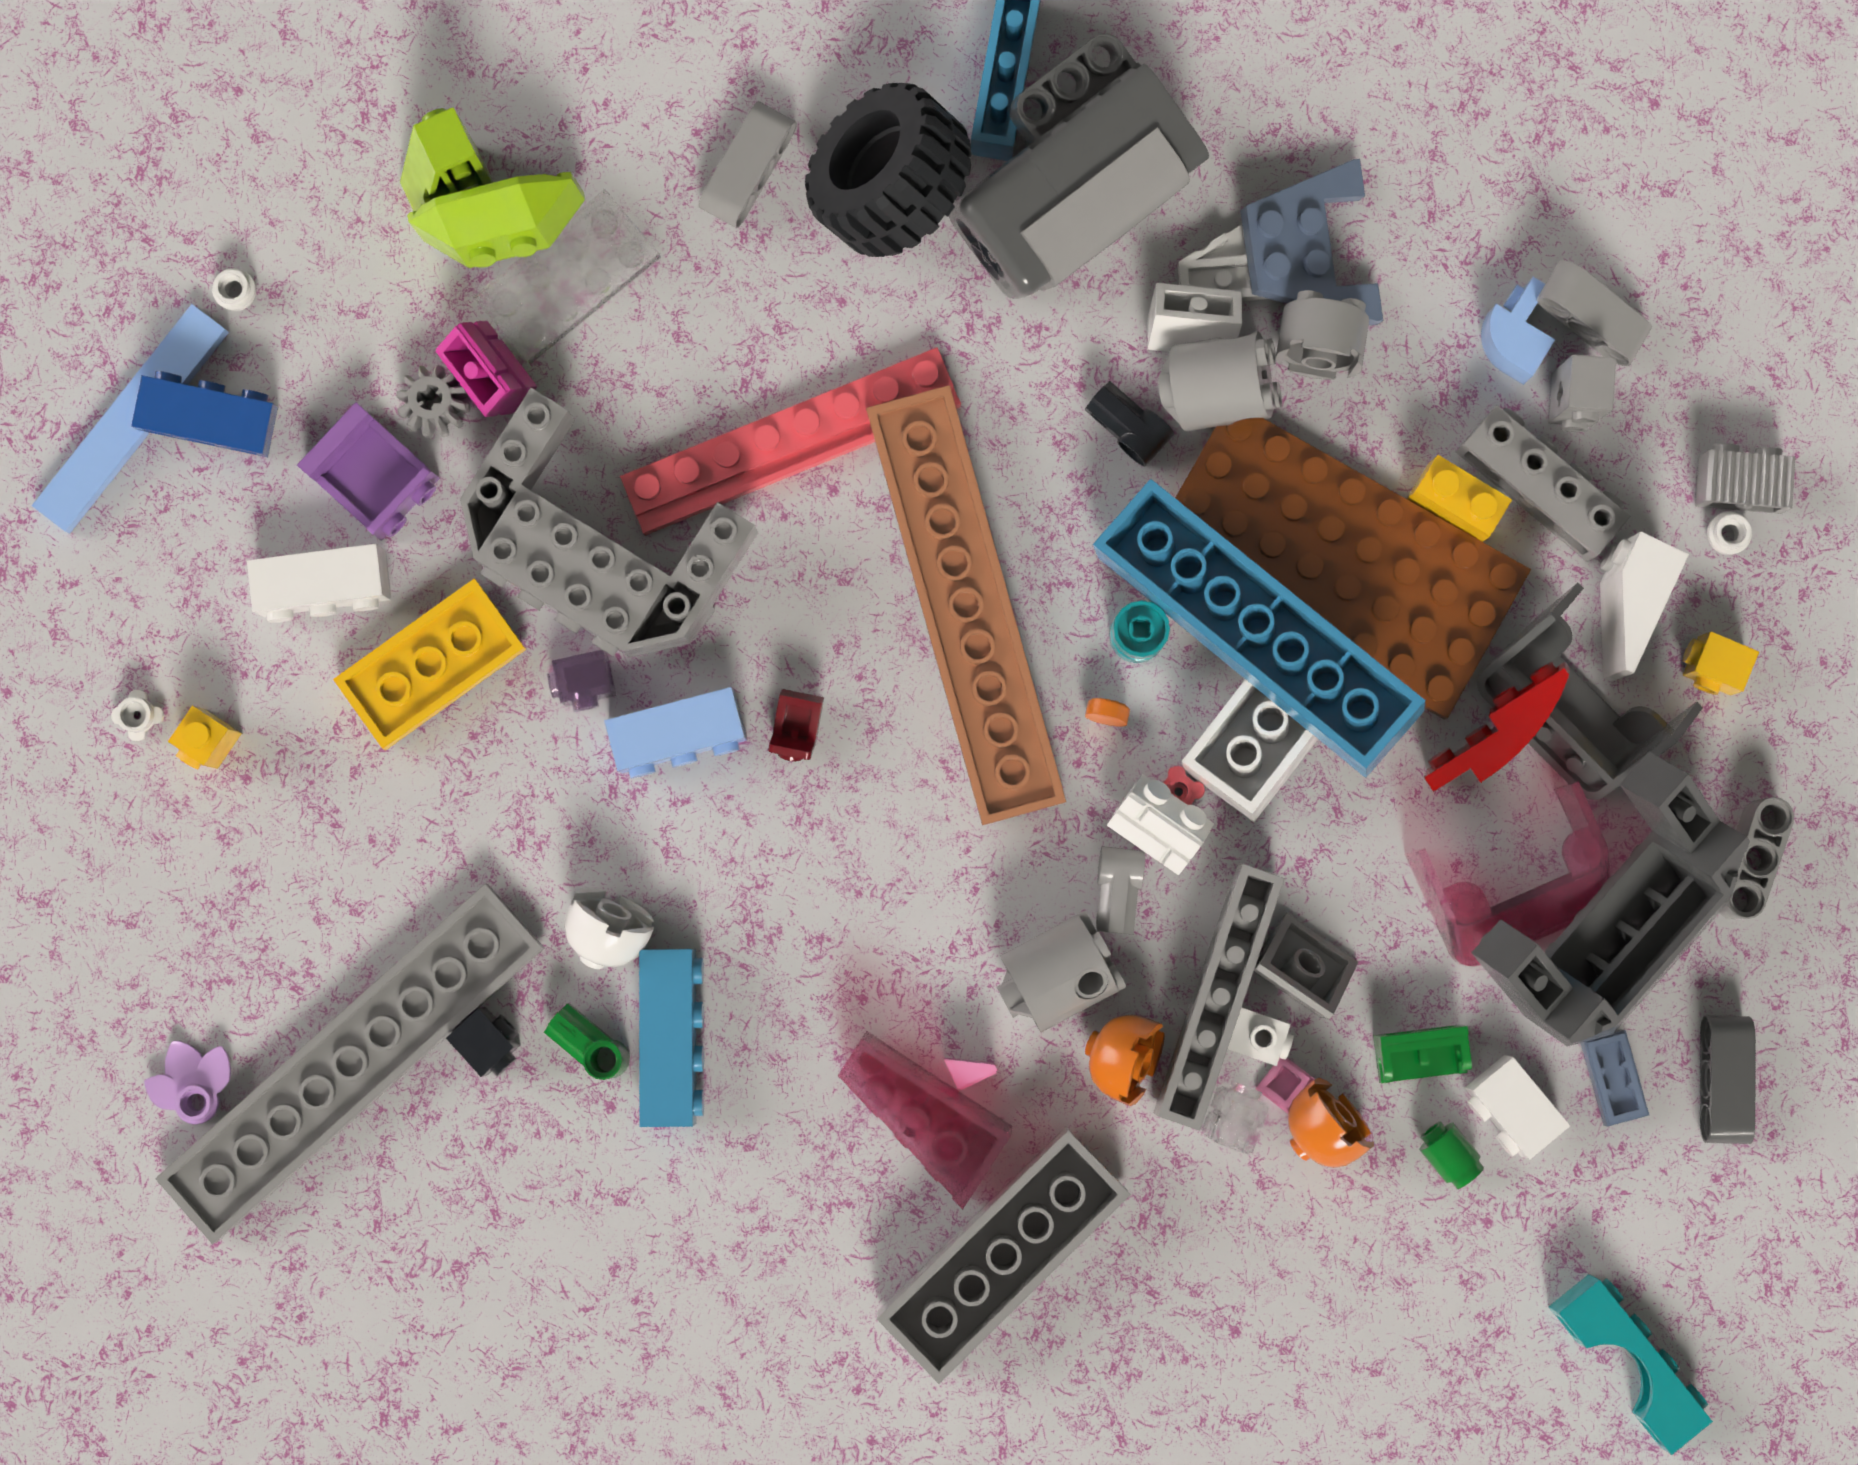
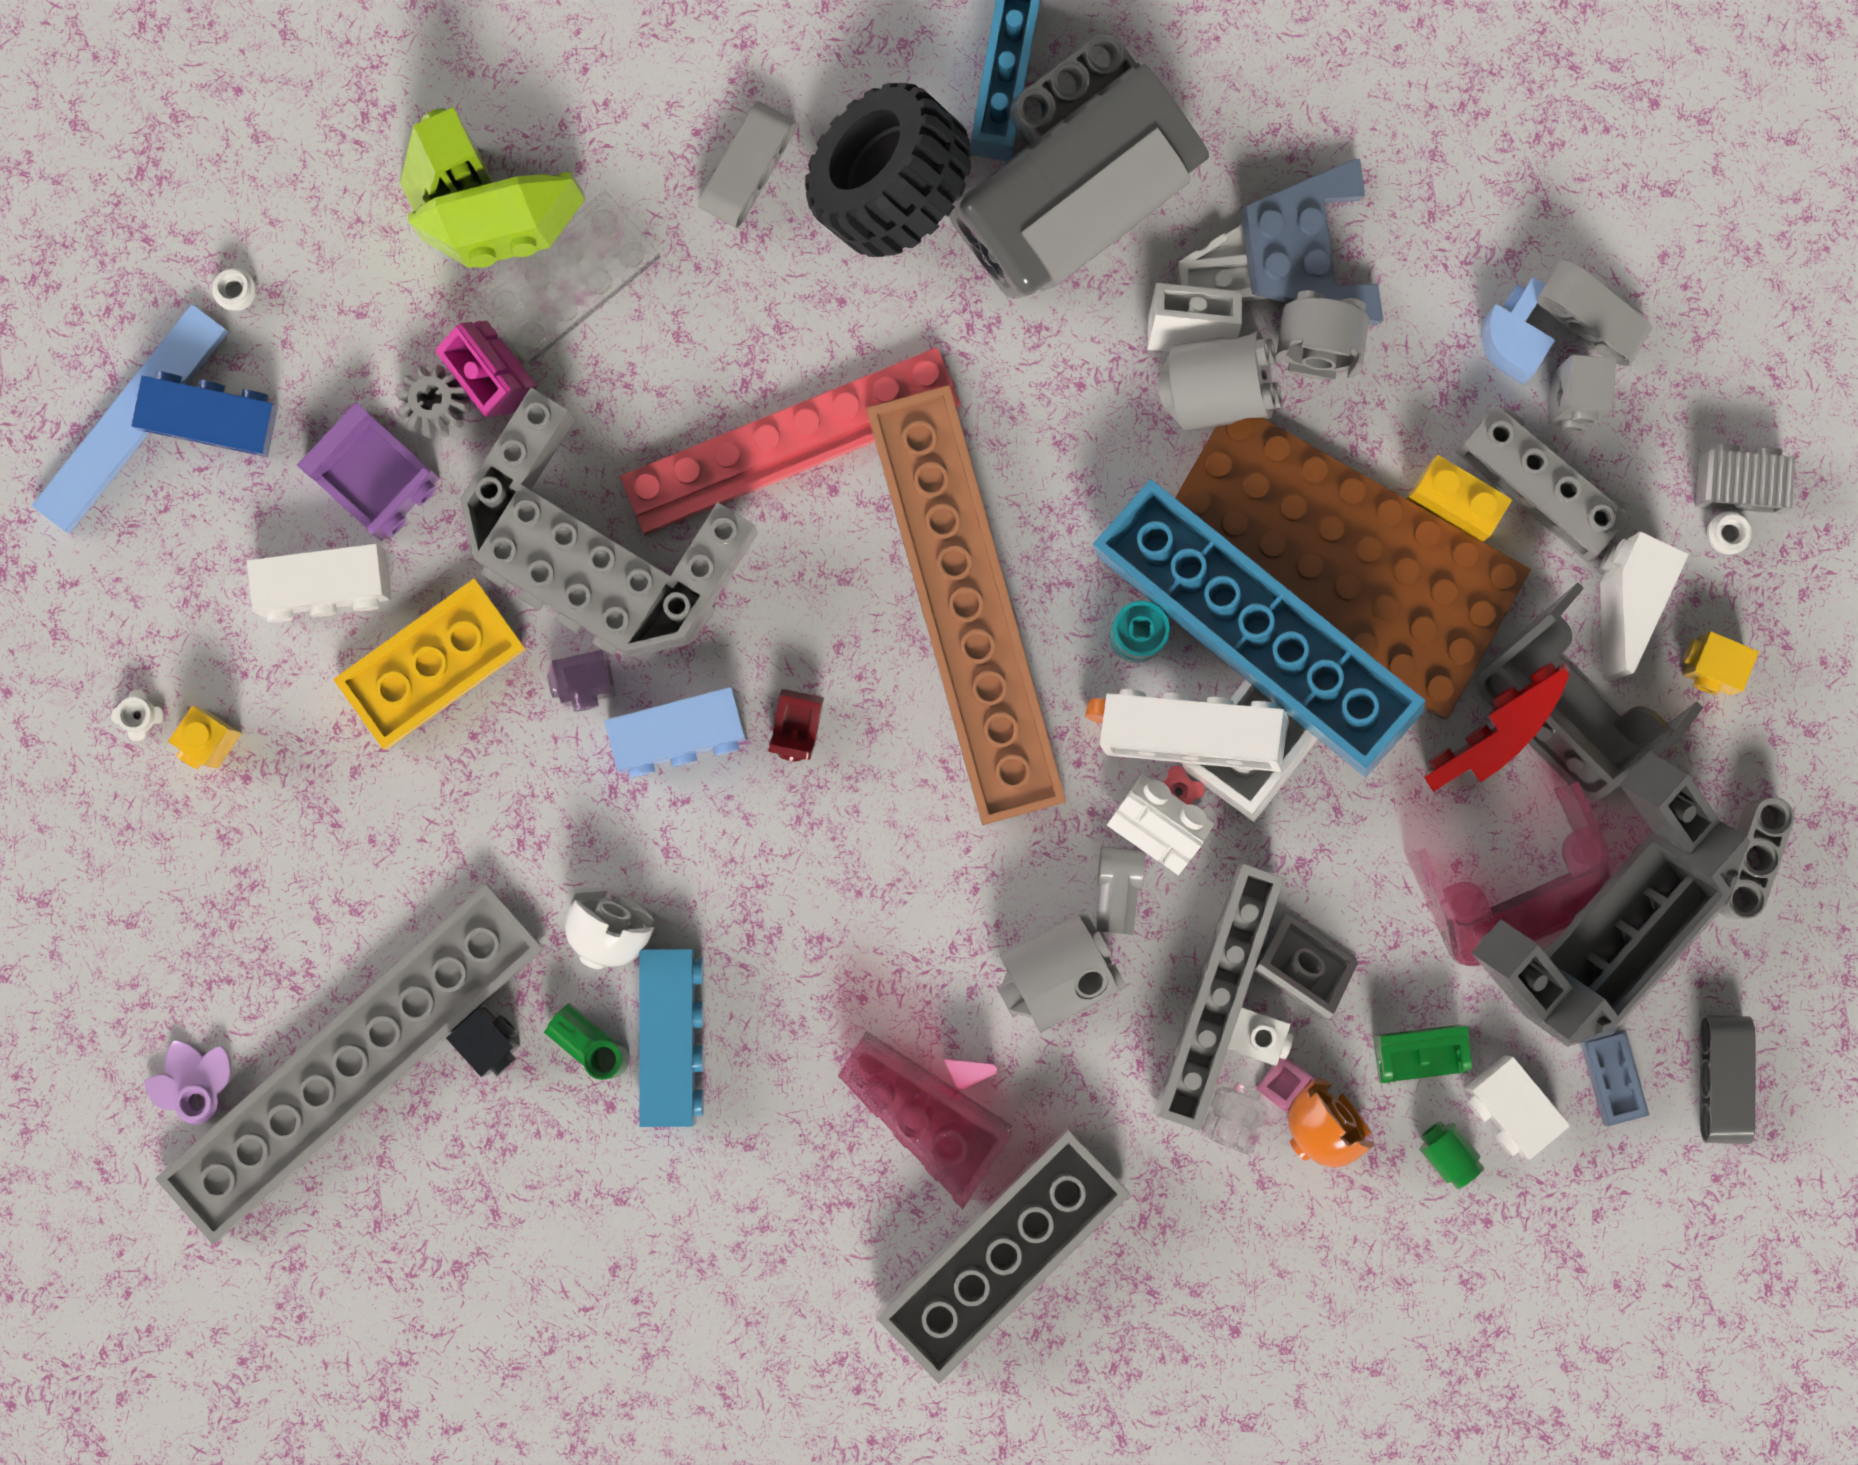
black piece [1085,381,1174,467] -> none
orange cylinder [1085,1015,1165,1106] -> none
teal arch [1548,1274,1713,1455] -> none
none -> white brick [1100,689,1288,772]

